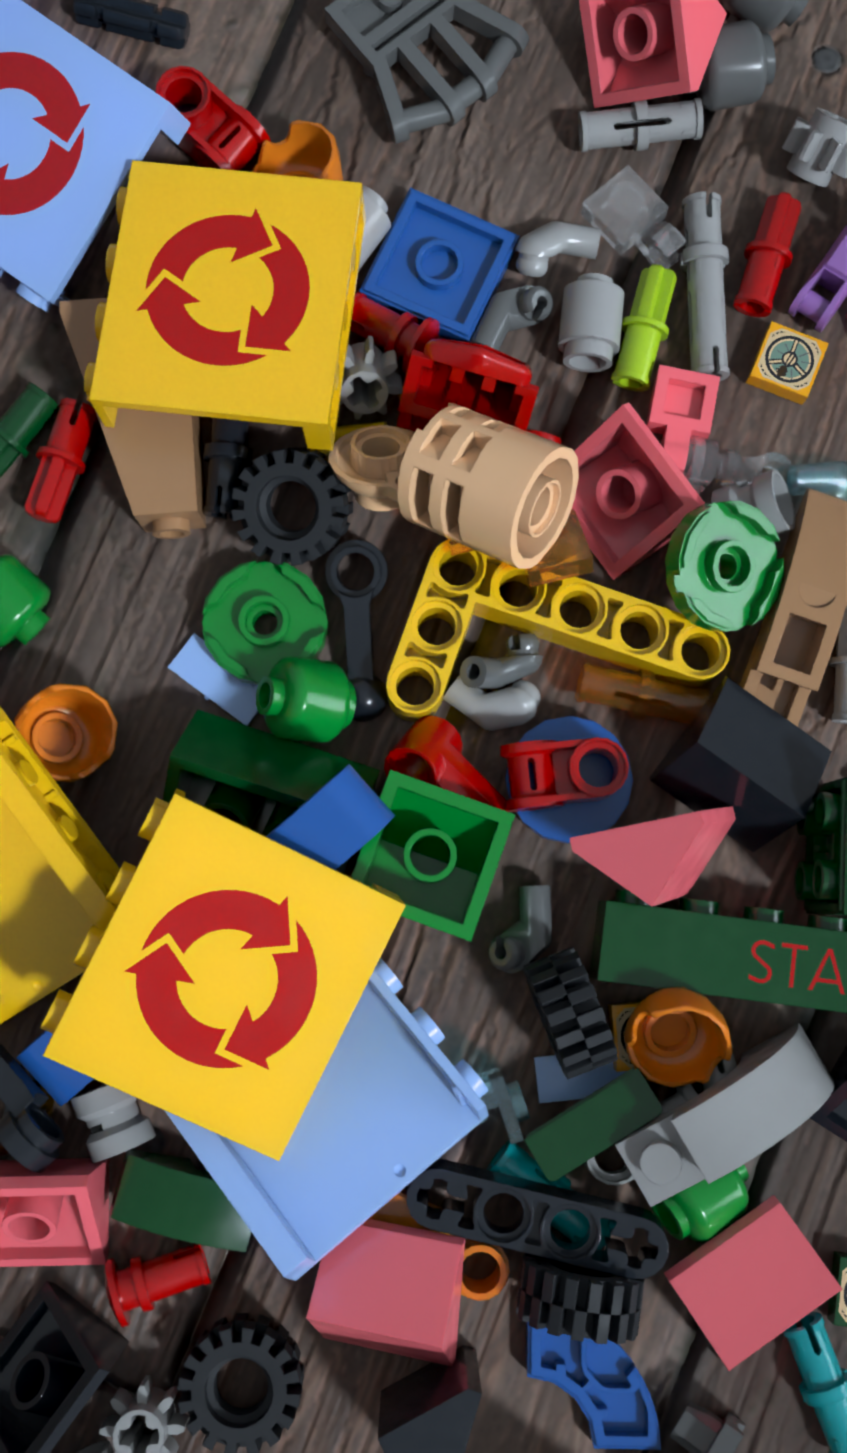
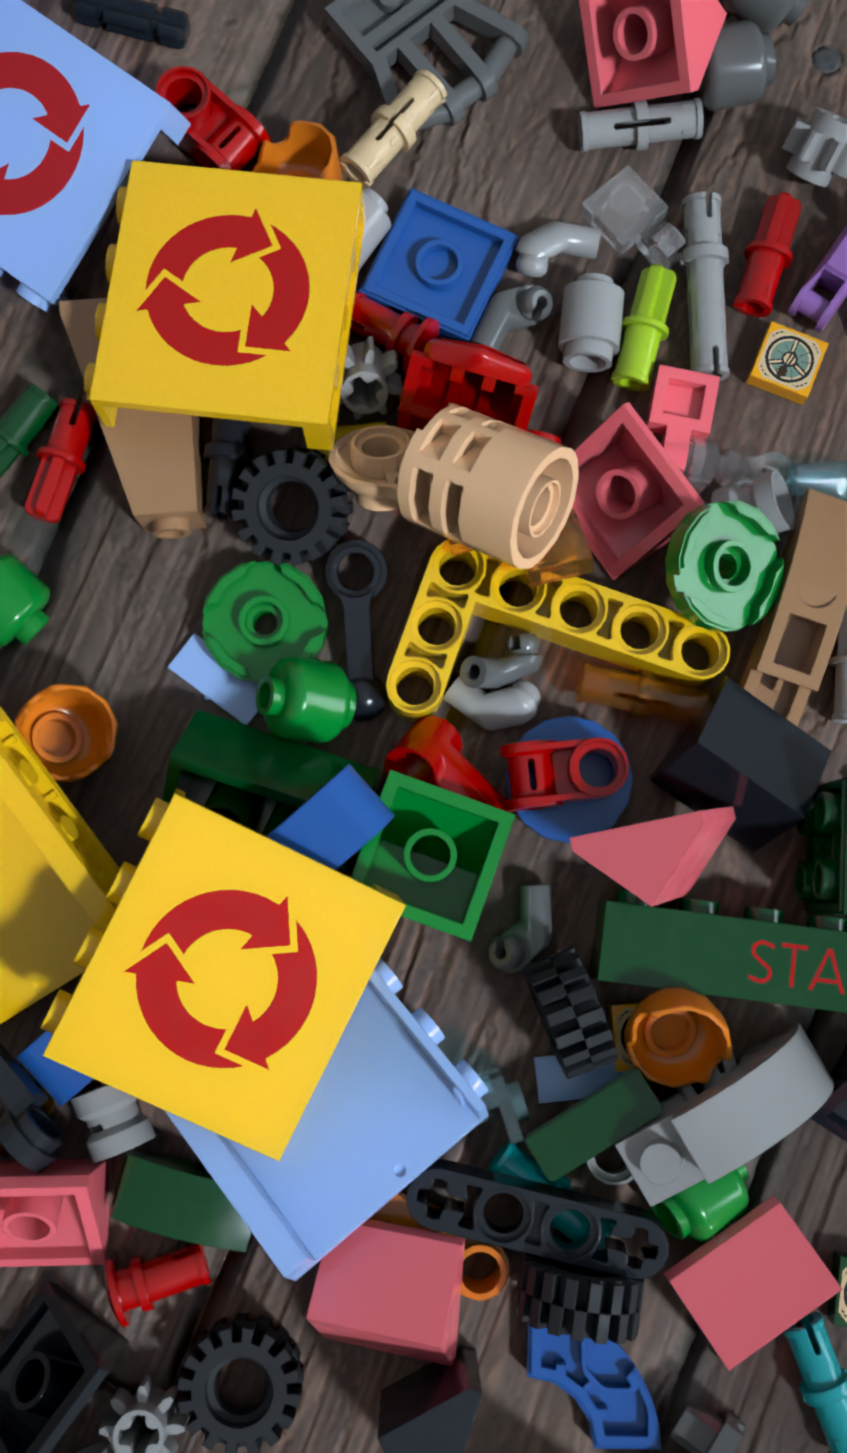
none -> tan pin [340,69,447,189]

